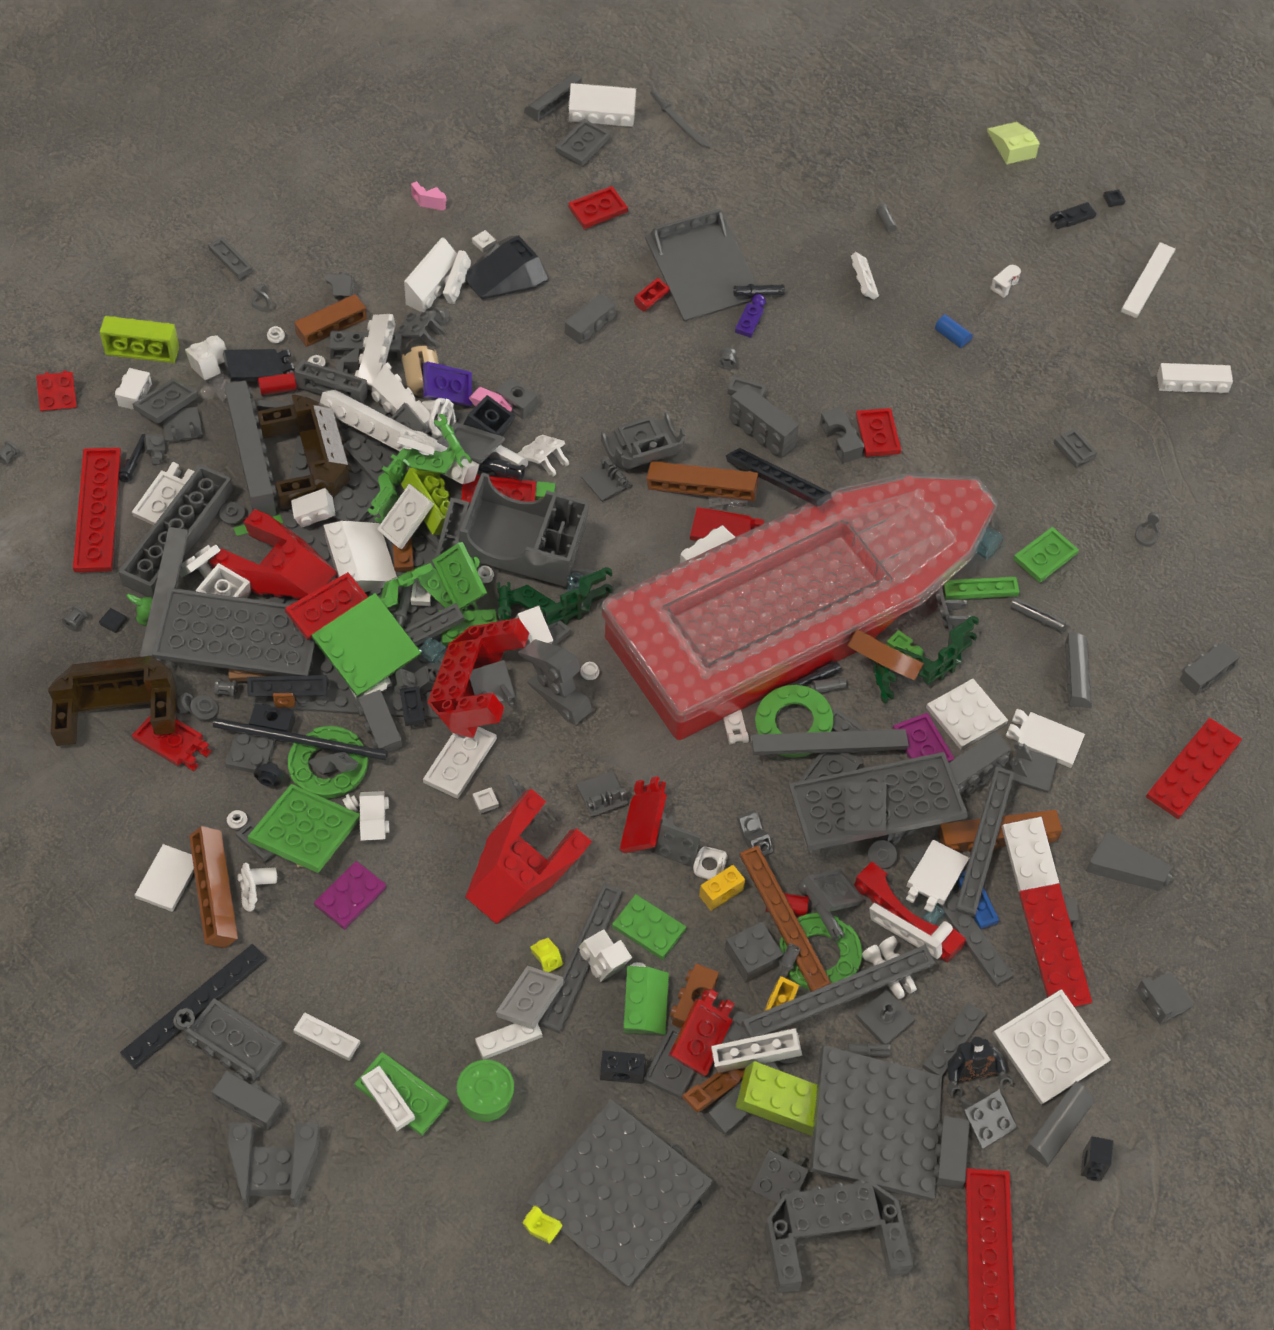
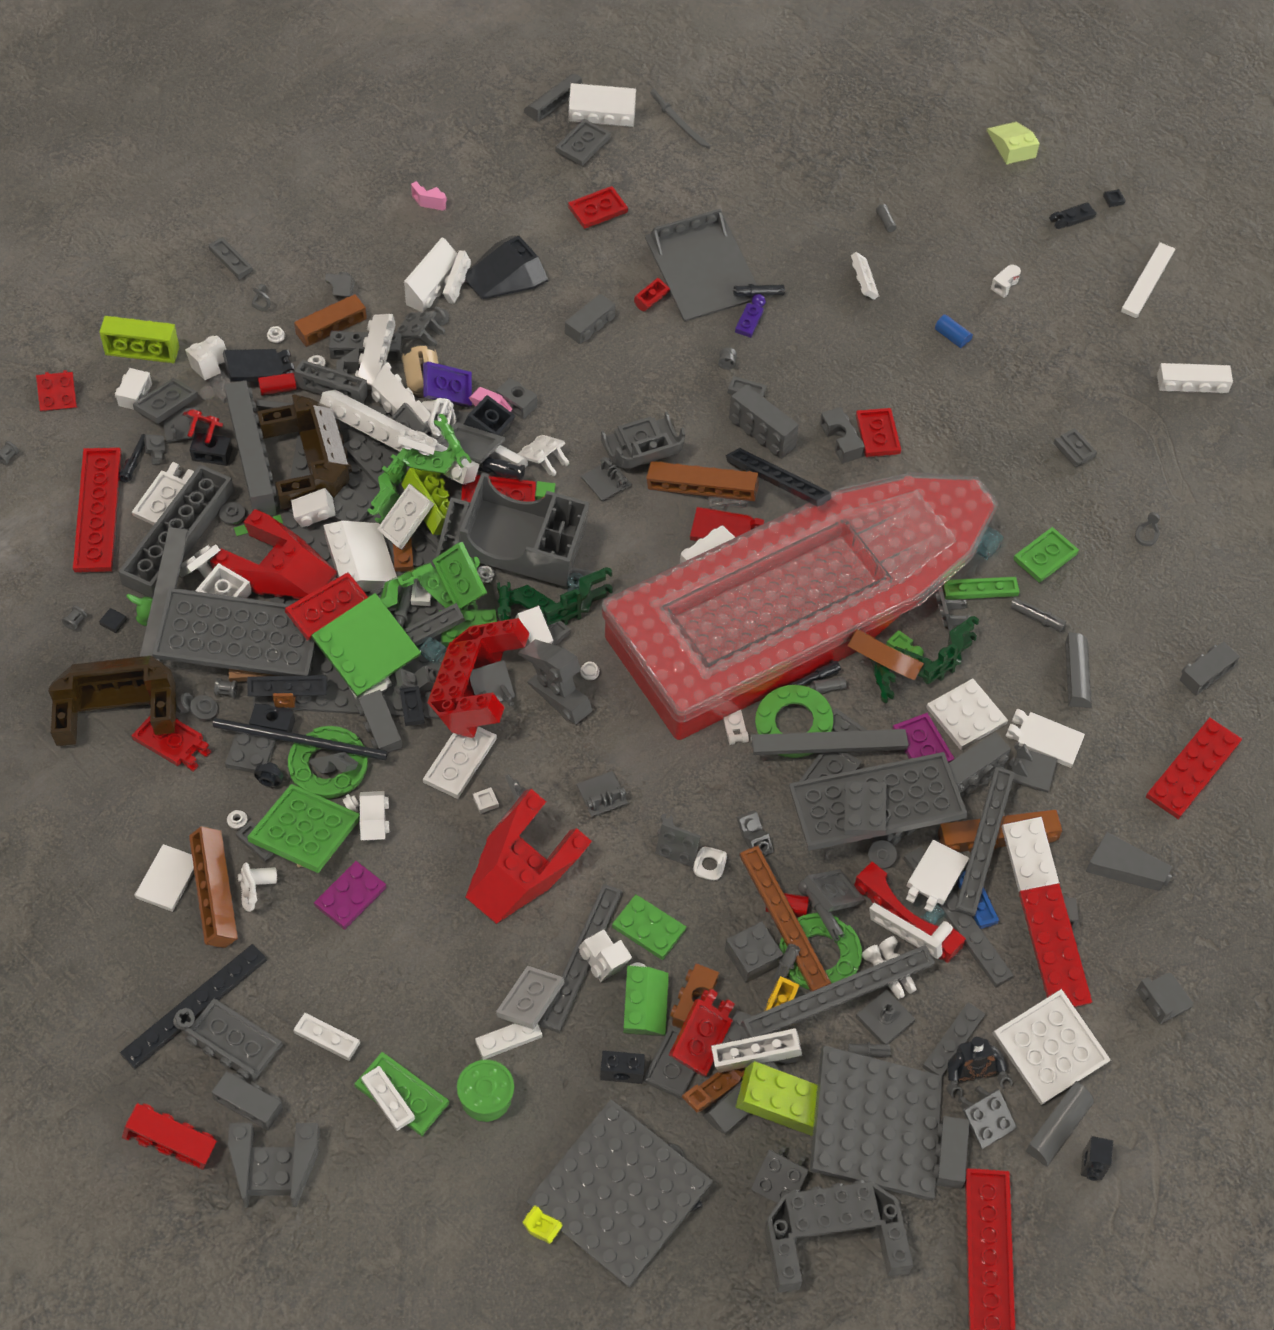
white plate [472,230,496,252] -> none
neon yellow bracket [530,938,563,973] -> none
red tile [619,776,667,853] -> none
yellow brick [699,865,745,911] -> none
none -> red wedge [122,1103,217,1170]
none -> red plate [183,409,223,443]
none -> black brick [189,433,233,466]

